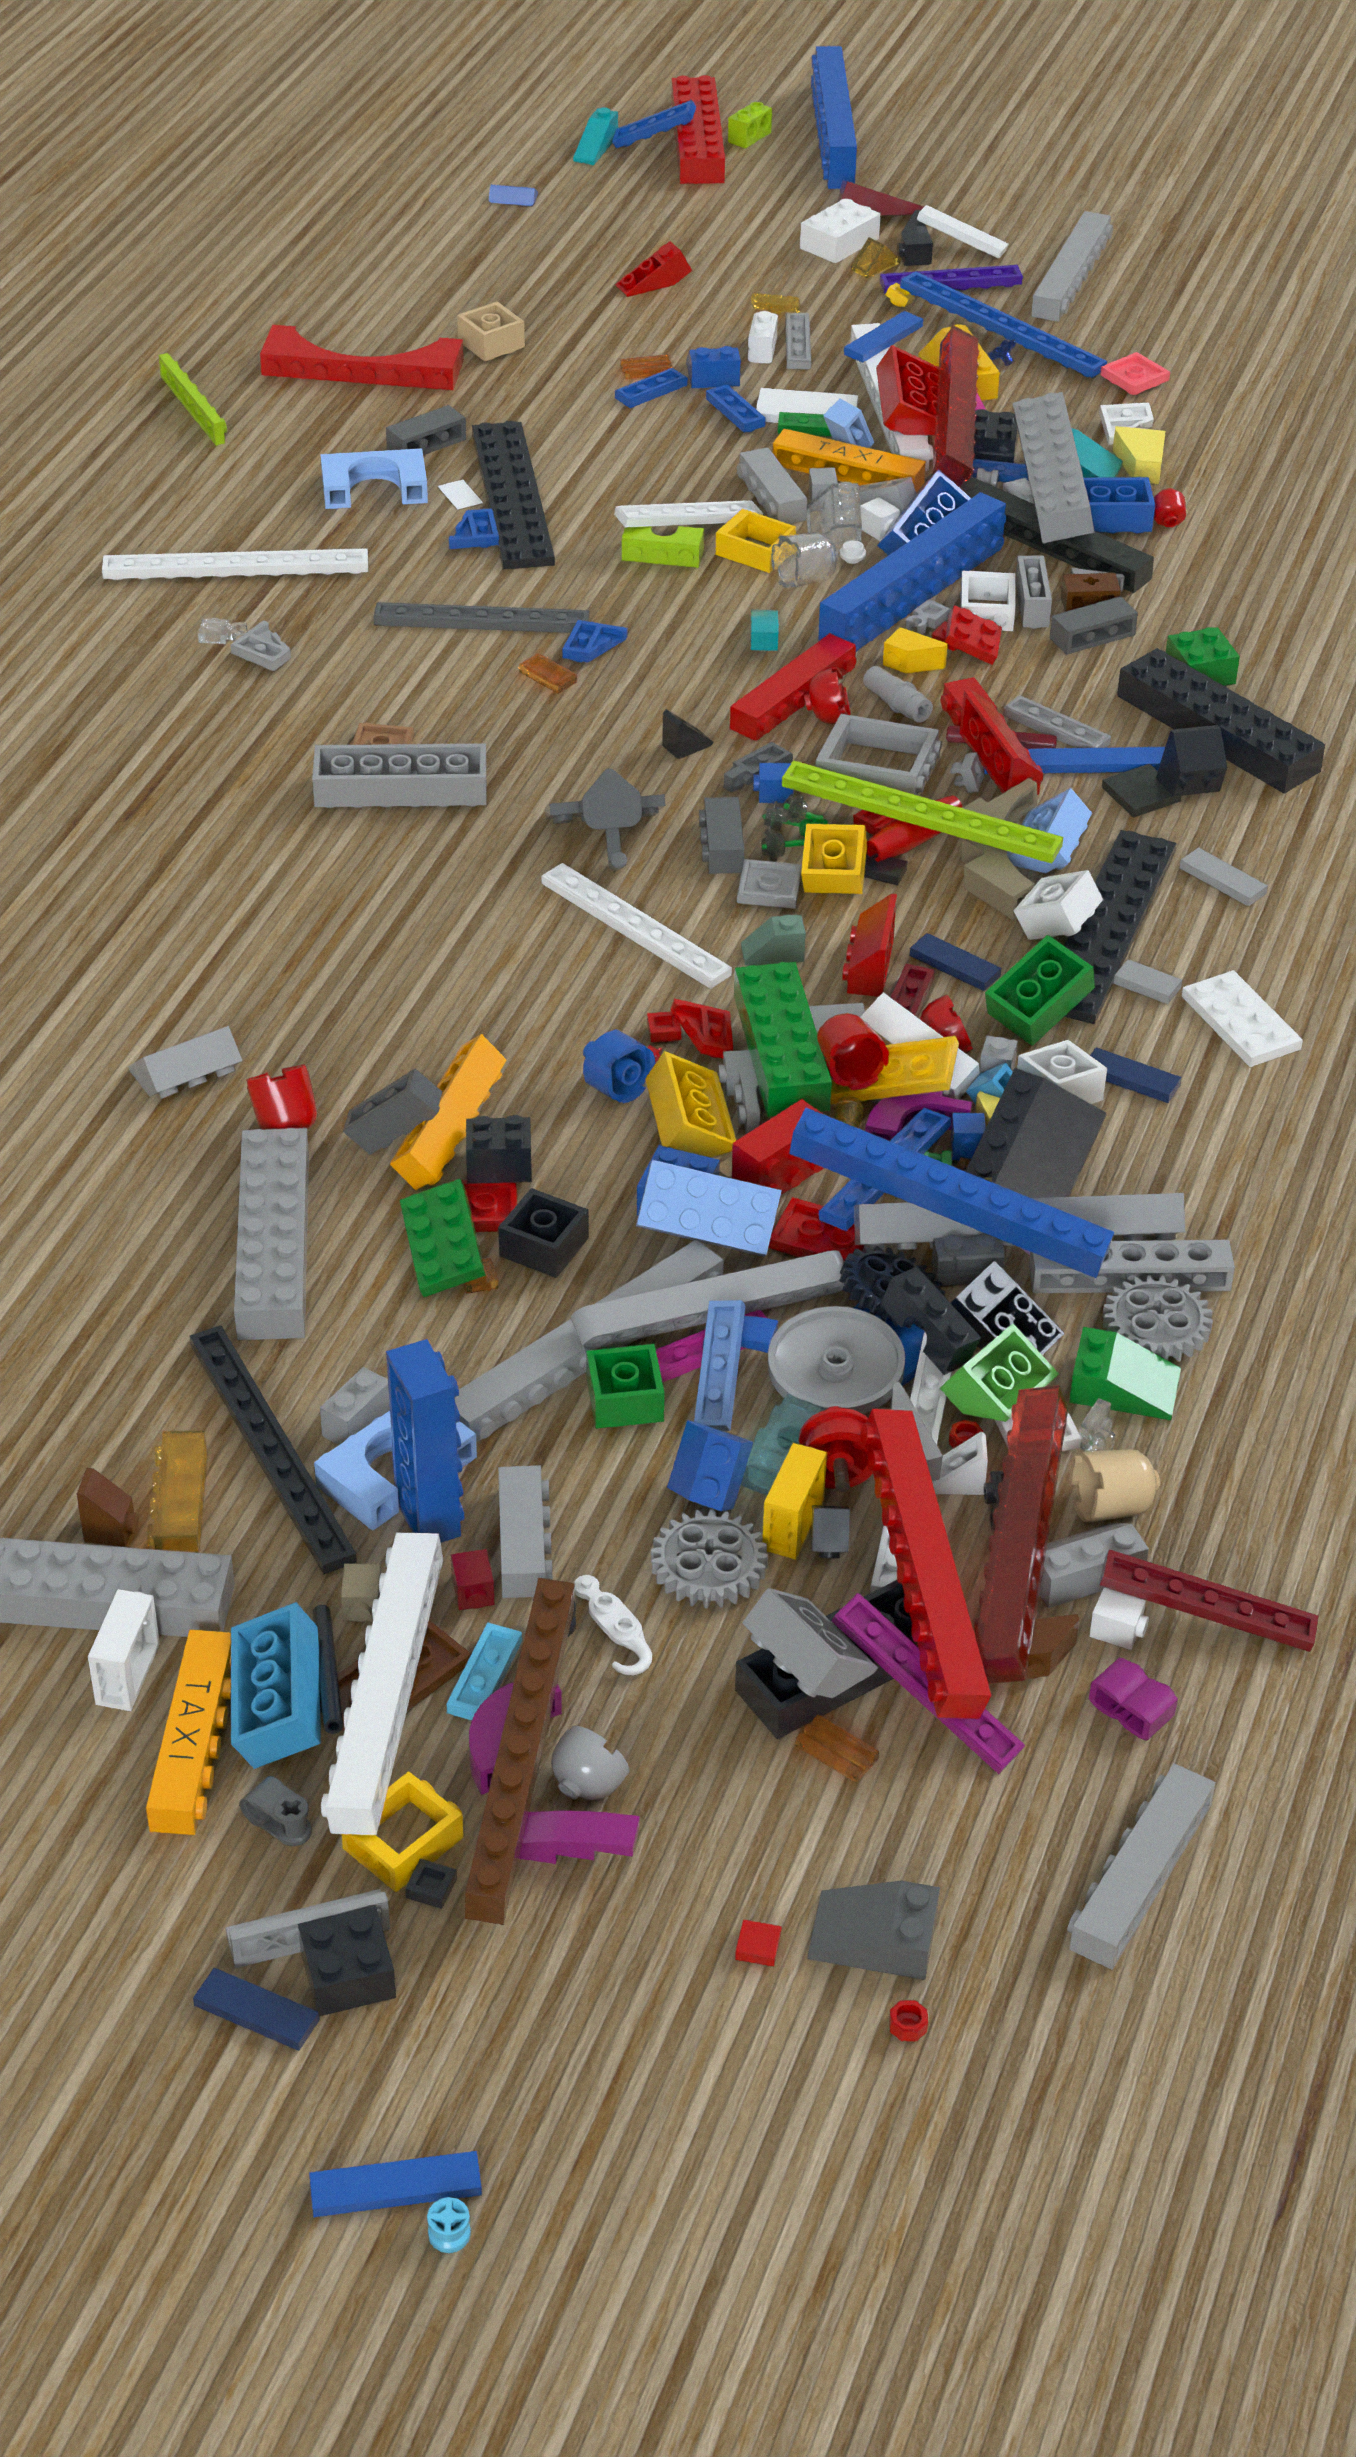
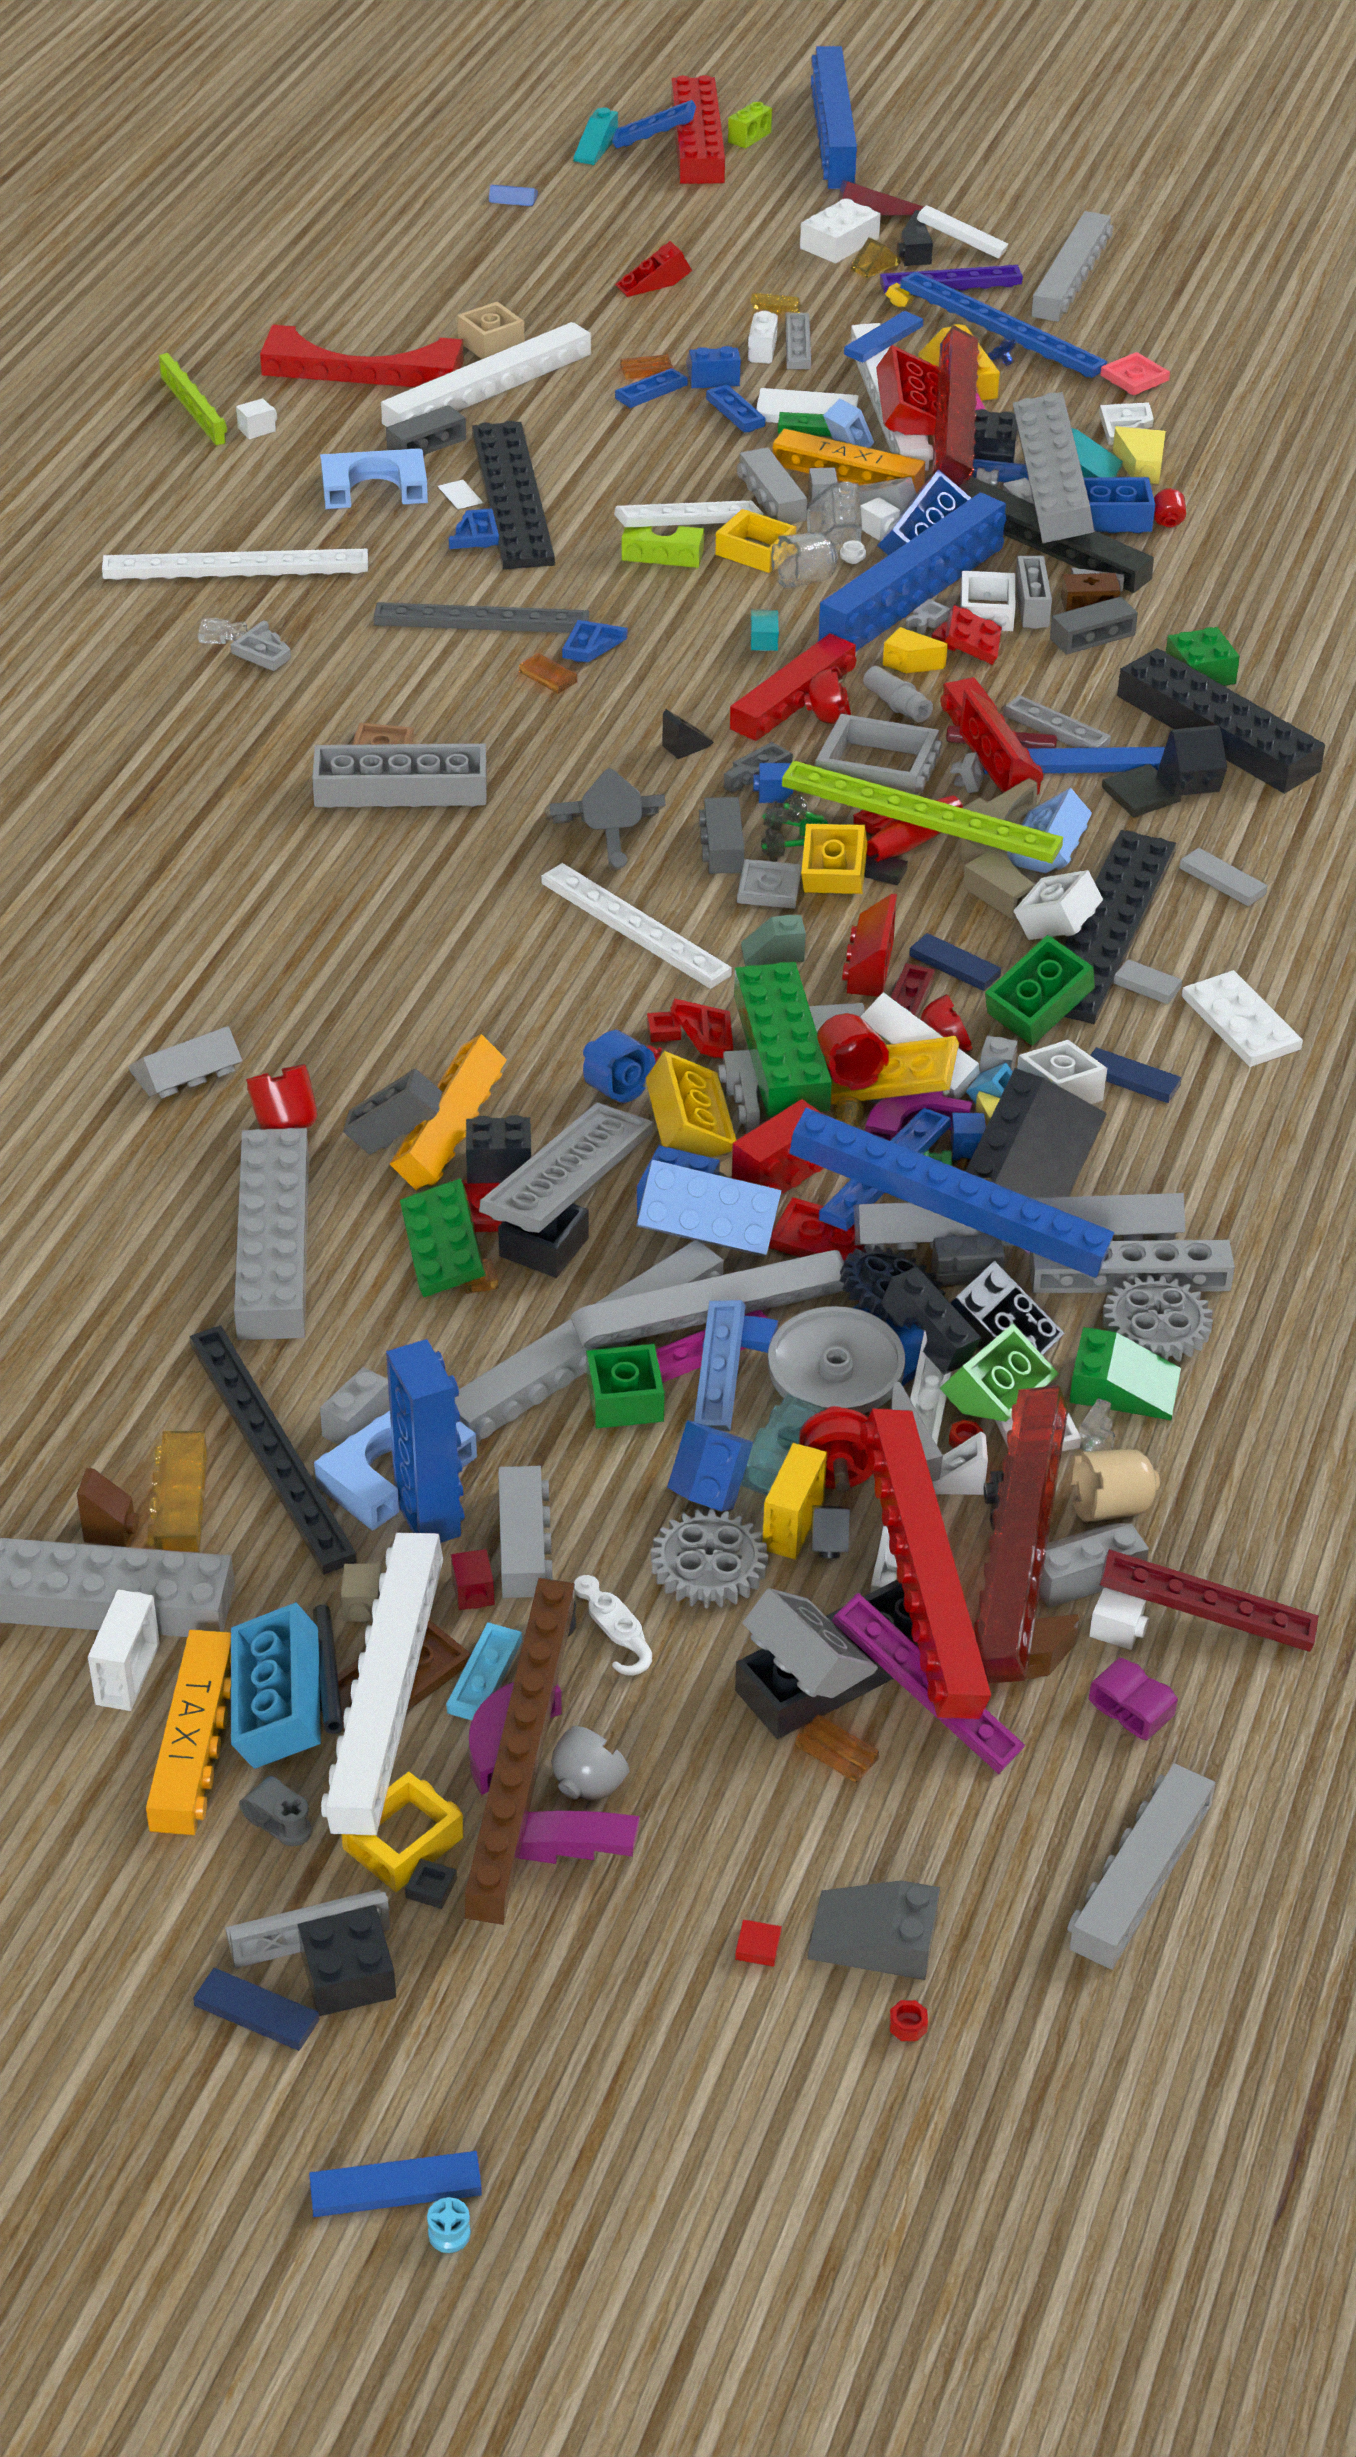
none -> white brick [236,398,277,439]
none -> white brick [381,322,591,427]
none -> light grey plate [479,1103,654,1233]

